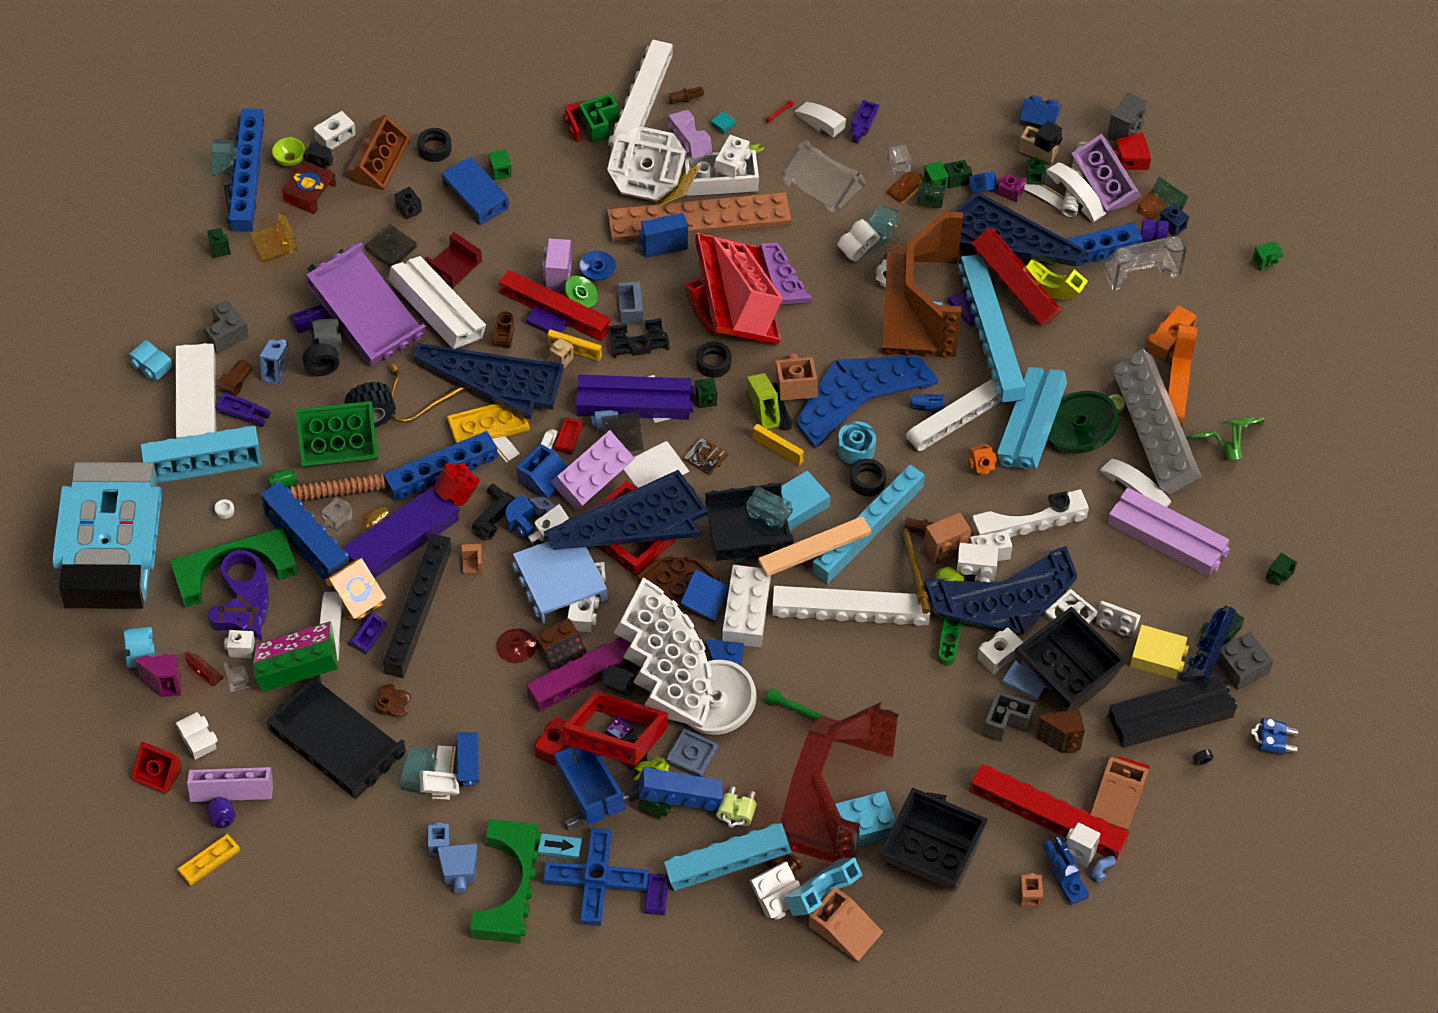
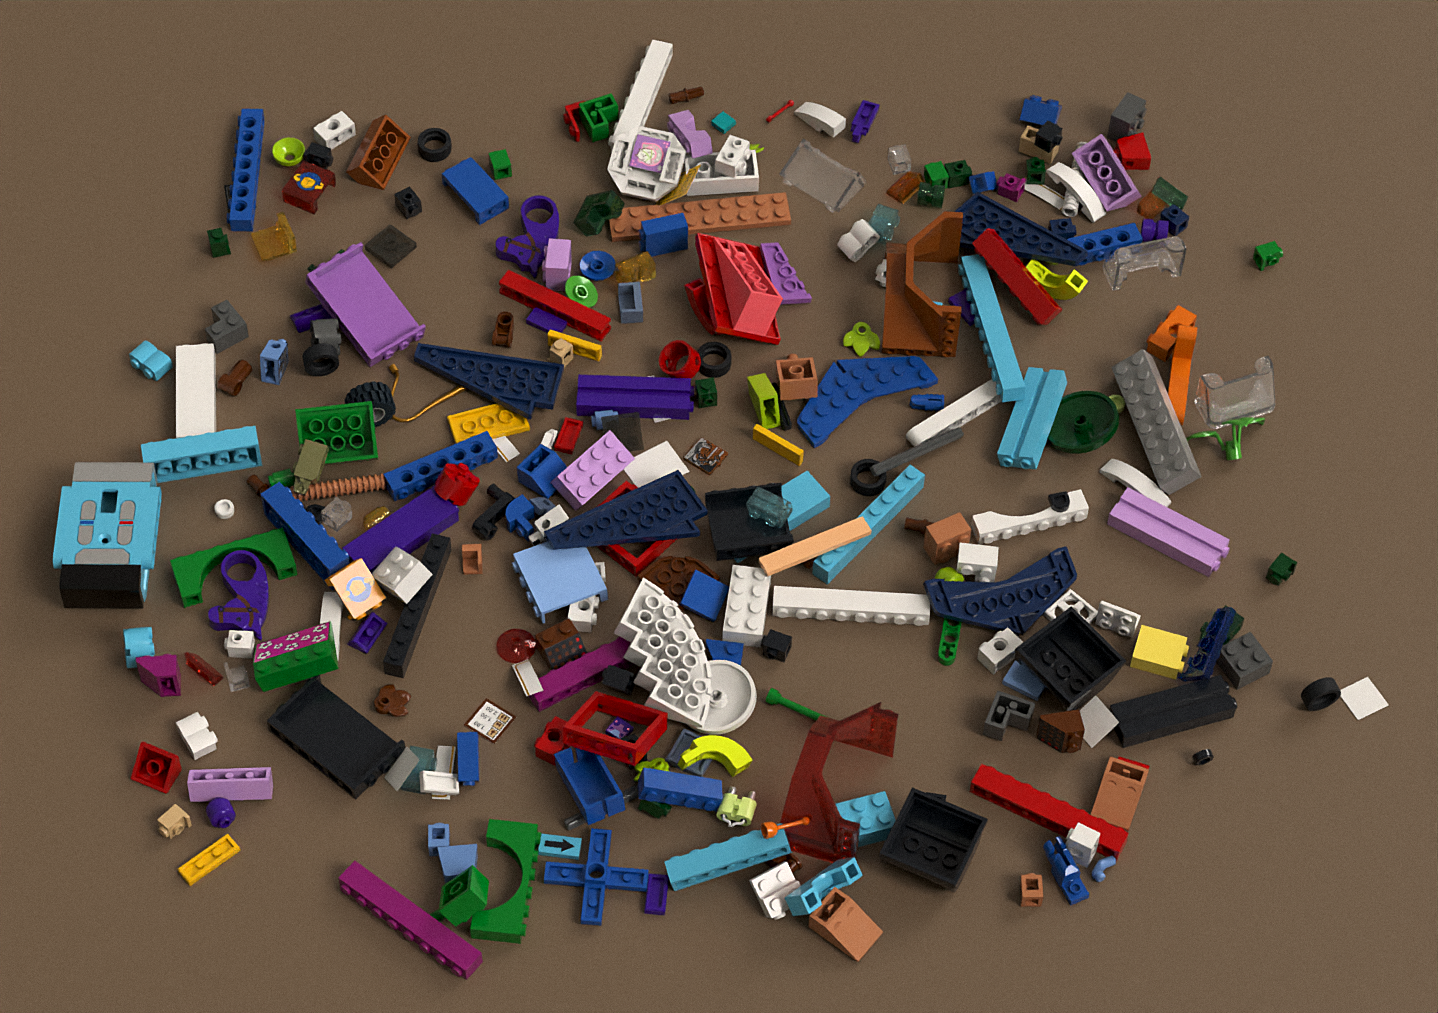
clear light blue slope [211,139,238,176] -> none
dark purple hinge [215,393,271,427] -> none
white brick [388,256,486,349] -> none
dark red panel [425,232,482,288] -> none
black piece [610,318,669,359] -> none
medium azure brick [837,421,876,465] -> none
pearl gold bar [902,528,930,614] -> none
orange brick [968,444,997,475] -> none
white brick [969,531,1013,561] -> none
blue piece [1251,718,1298,755] -> none
none -> tan brick [157,804,192,839]
none -> reddish brown axle [247,474,269,497]
none -> olive hinge [292,439,329,496]
none -> black tile [305,504,327,525]
none -> magenta brick [338,861,483,980]
none -> white brick [372,546,433,604]
none -> white sticker [384,747,419,791]
none -> green brick [430,865,489,927]
none -> sticker [464,698,516,744]
none -> dark purple animal [496,195,559,279]
none -> white sticker [512,660,543,697]
none -> clear green brick [573,190,625,237]
none -> clear yellow brick [615,251,656,283]
none -> sticker [629,134,671,173]
none -> red piece [659,340,701,379]
none -> neon yellow arch [678,735,753,777]
none -> black brick [761,629,792,662]
none -> orange hinge [761,817,810,839]
none -> lime plate [843,322,880,357]
none -> dark grey axle [870,427,964,476]
none -> dark blue brick [1048,218,1077,240]
none -> white sticker [1080,695,1119,748]
none -> clear windscreen [1194,355,1276,429]
none -> black tyre [1301,677,1341,711]
none -> white sticker [1341,677,1388,720]

